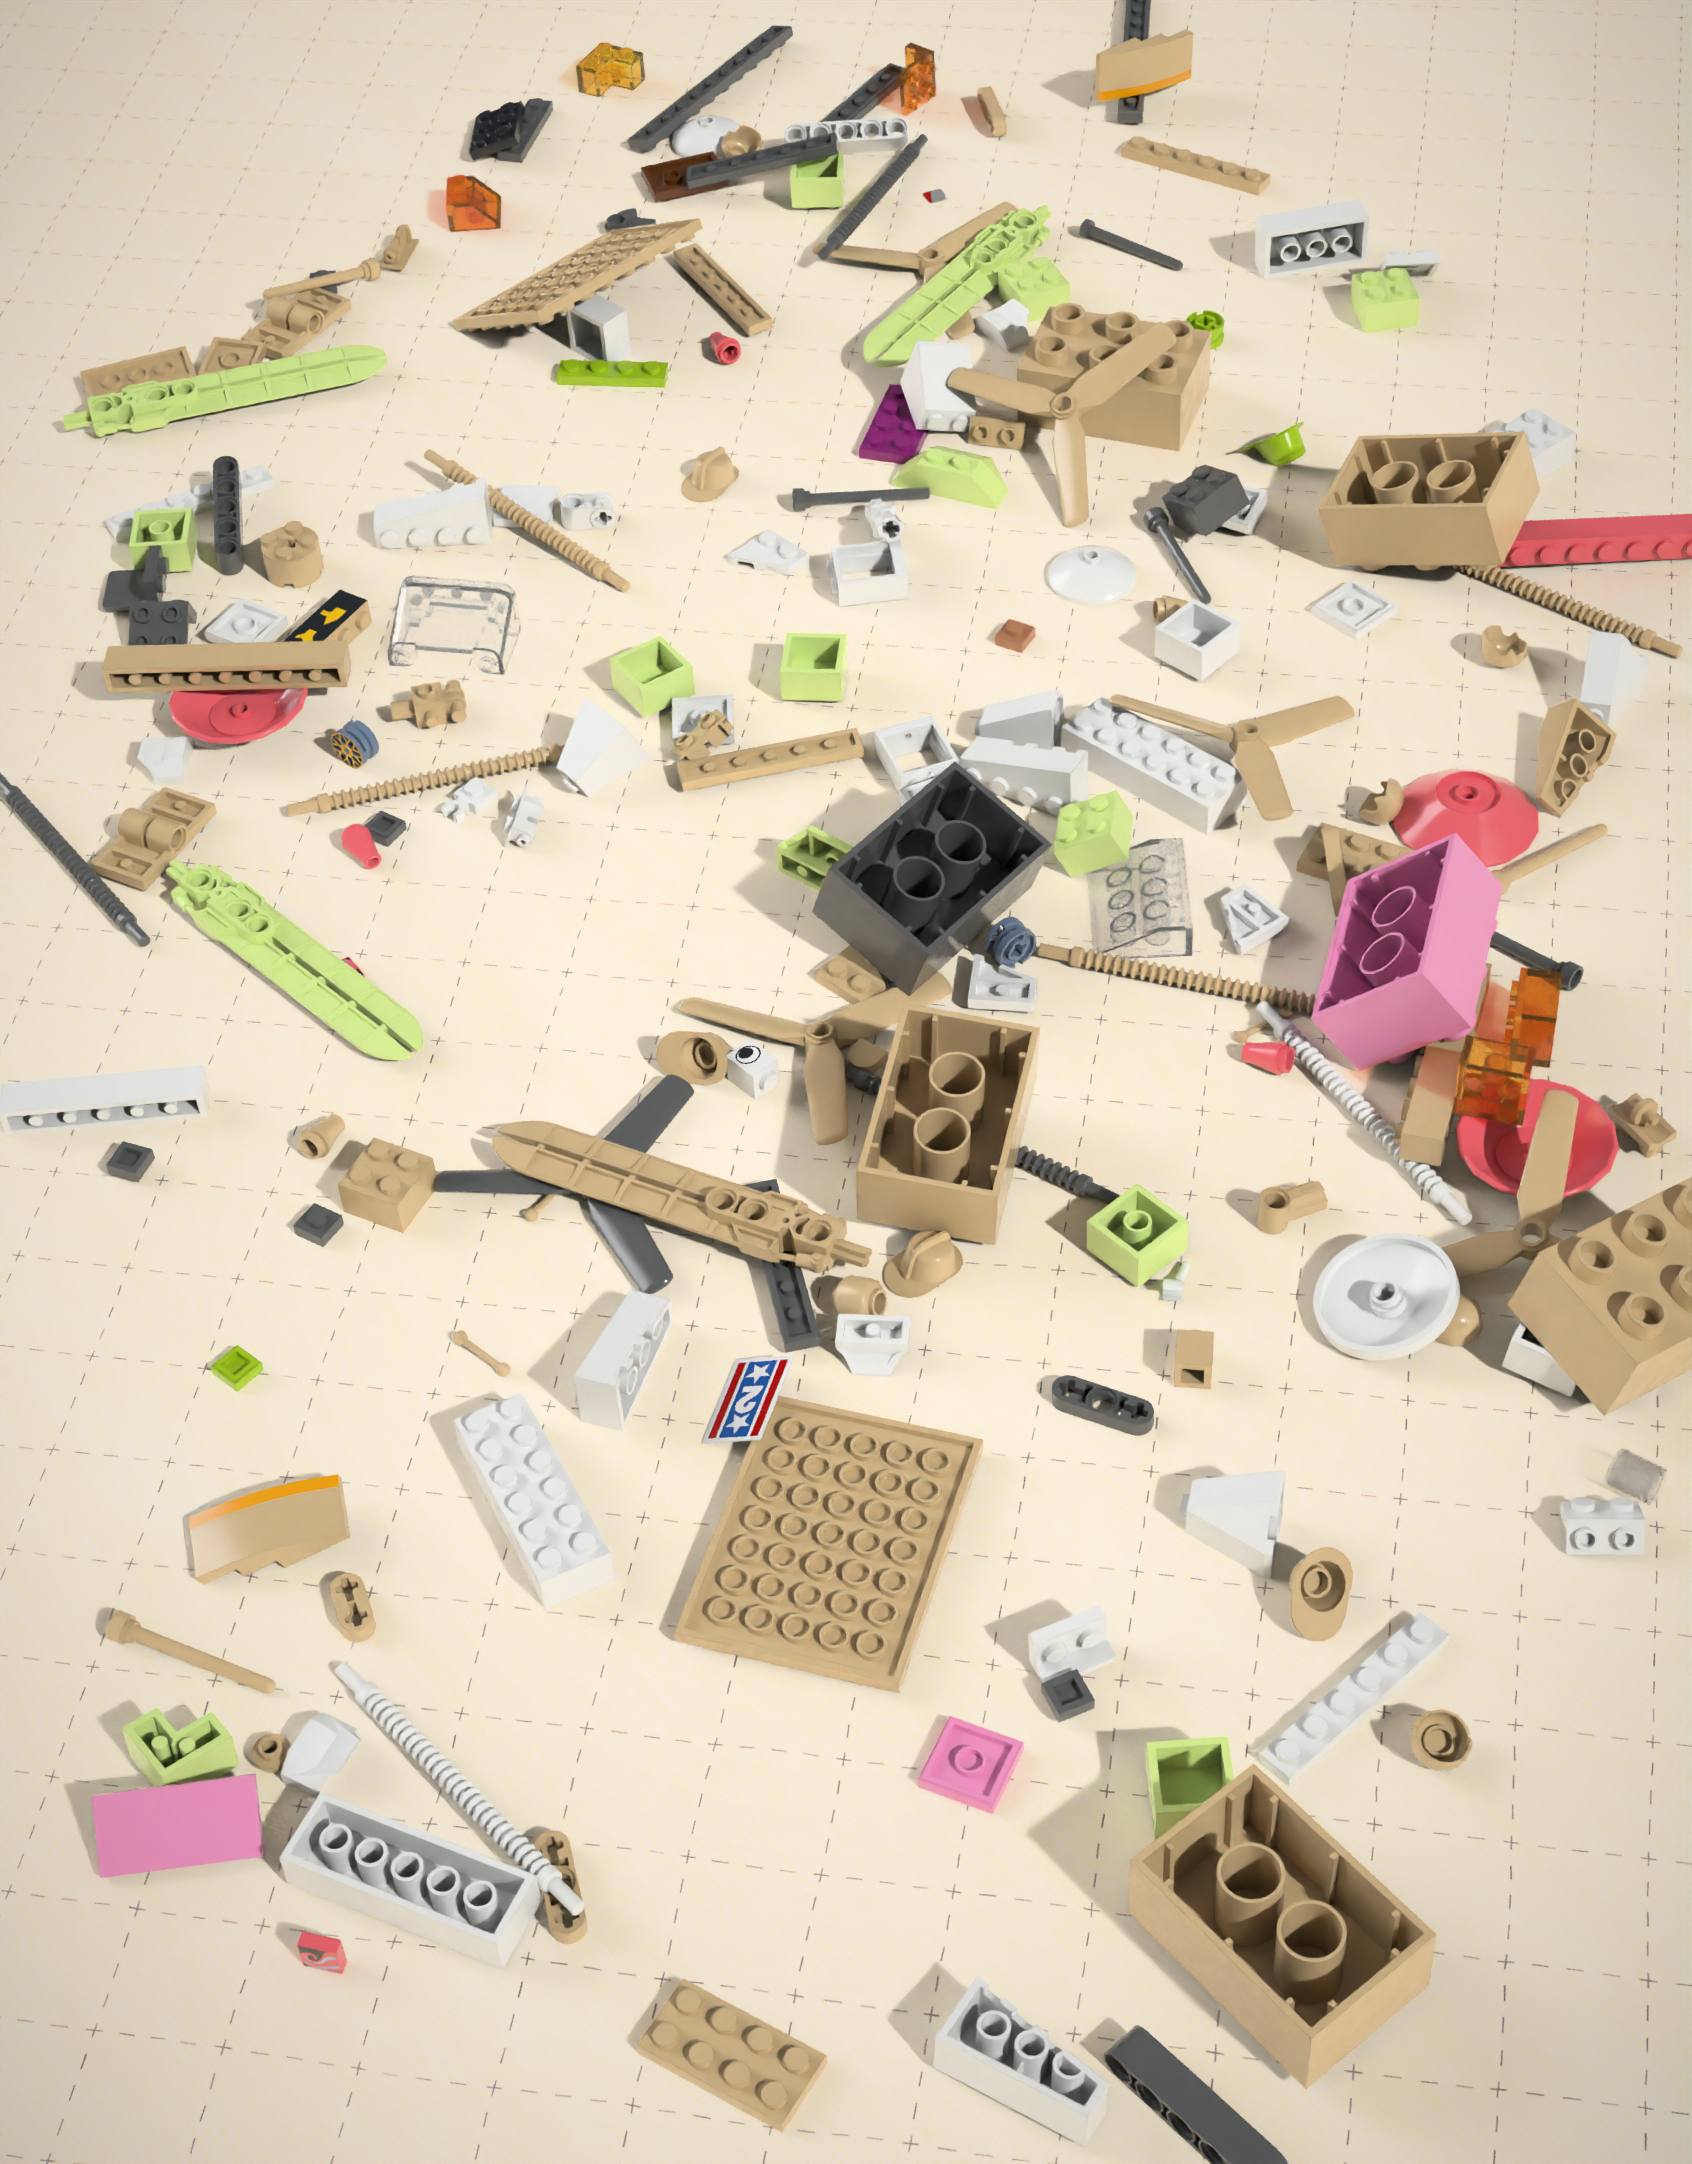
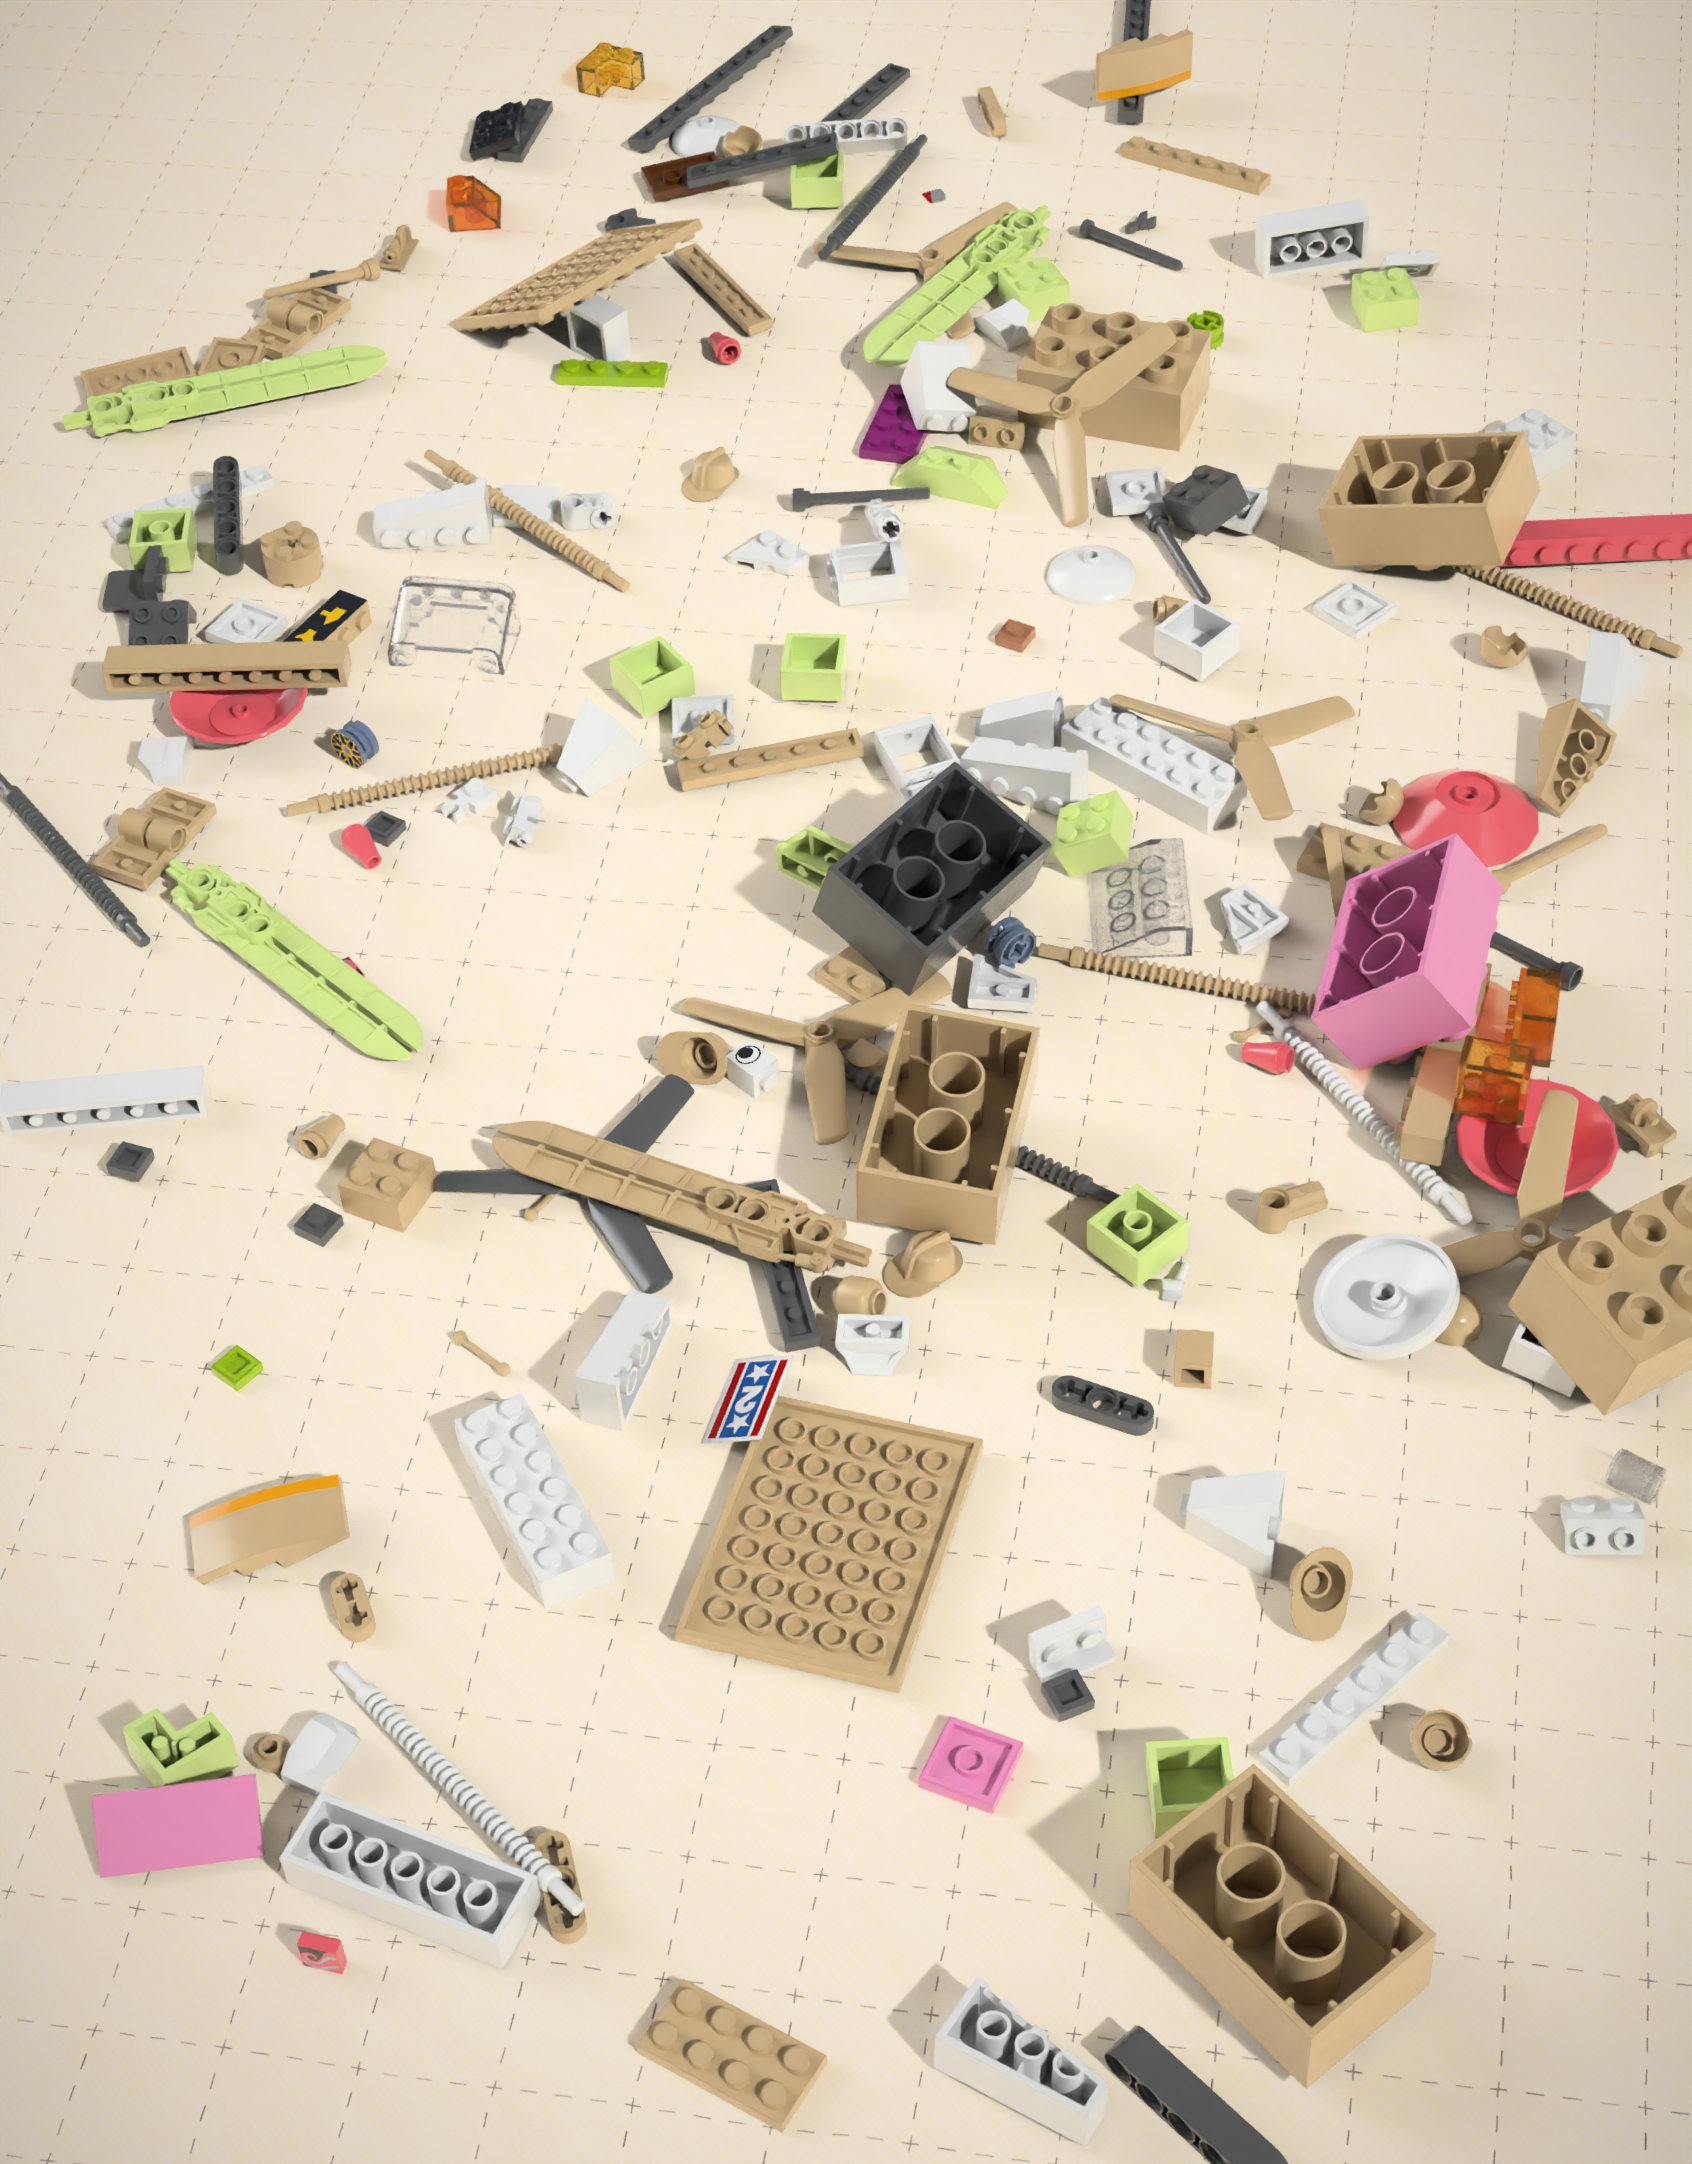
tan piece [106,1610,276,1694] -> none
tan piece [390,679,467,729] -> none
clear orange bracket [899,42,937,116] -> none
lime piece [1240,422,1306,466] -> none
none -> white plate [1105,467,1168,516]
none -> dark grey piece [1125,211,1157,234]

